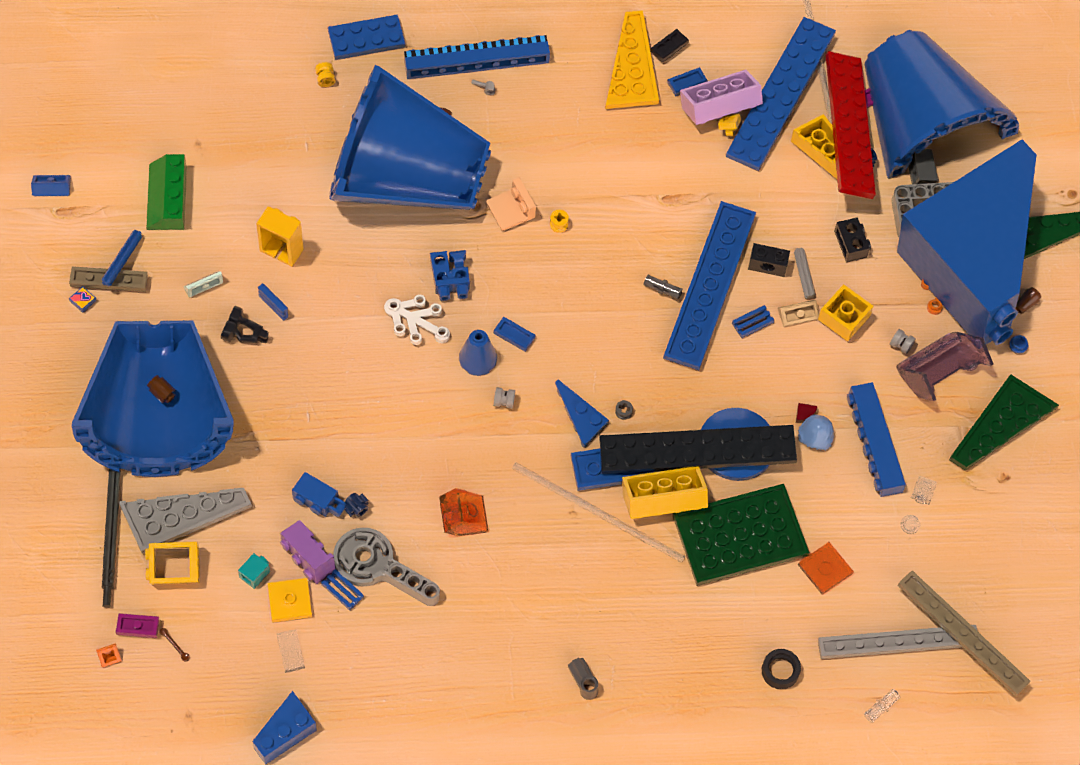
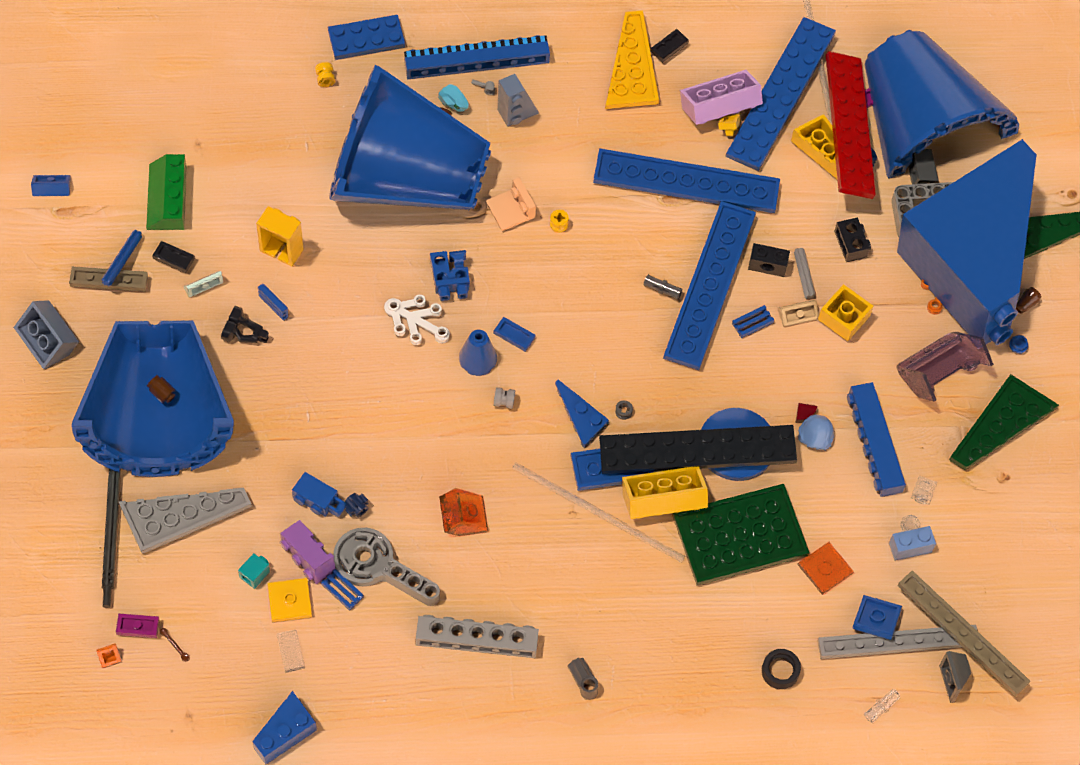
tile [69,286,97,313] -> none
yellow window [145,542,200,585] -> none
blue tile [667,67,708,97] -> none
light grey wheel [890,329,916,354] -> none
none -> sand blue slope [13,300,79,369]
none -> black plate [152,241,195,273]
none -> light grey brick [416,615,539,659]
none -> medium azure rock [438,84,469,112]
none -> sand blue wedge [497,74,539,127]
none -> blue plate [593,148,780,214]
none -> blue tile [853,595,902,640]
none -> medium blue brick [889,526,936,561]
none -> dark grey slope [939,651,971,703]

